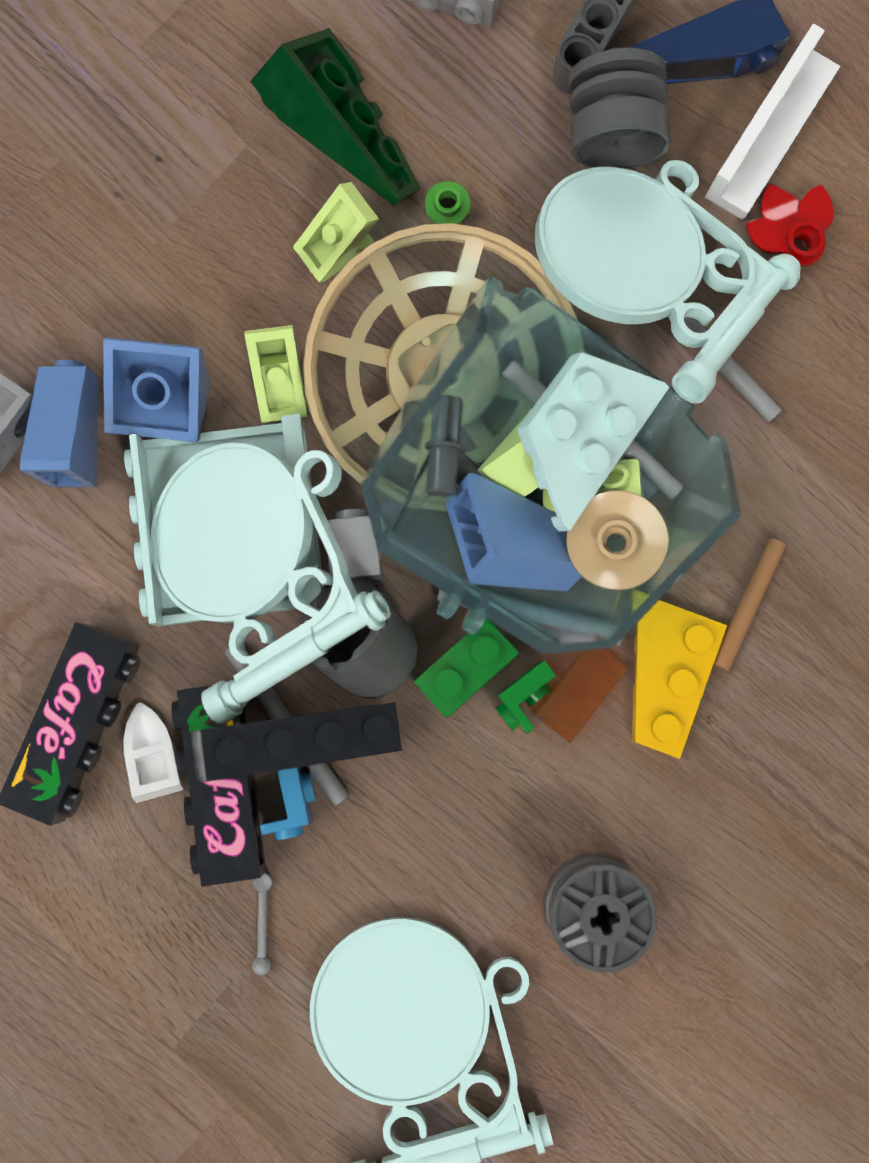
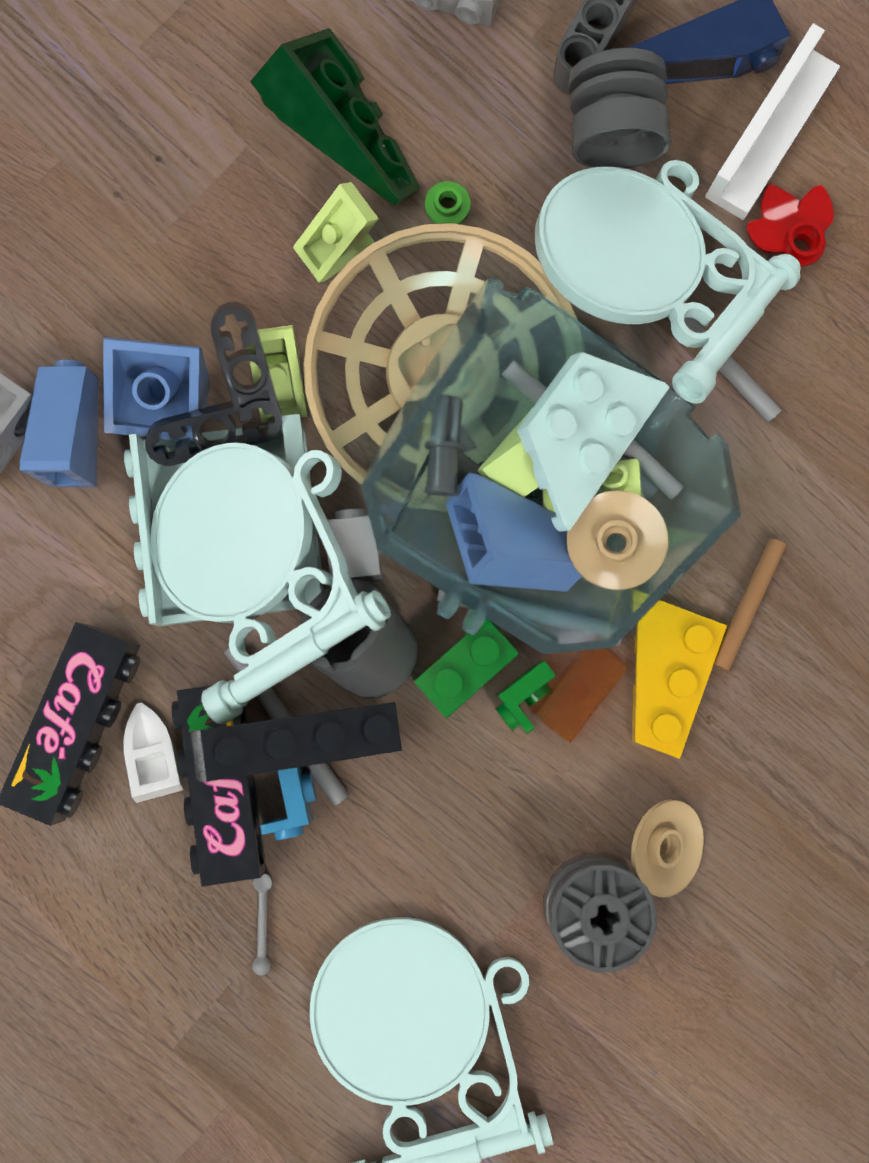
none -> black beam [145,302,282,466]
none -> tan dish [631,800,704,898]

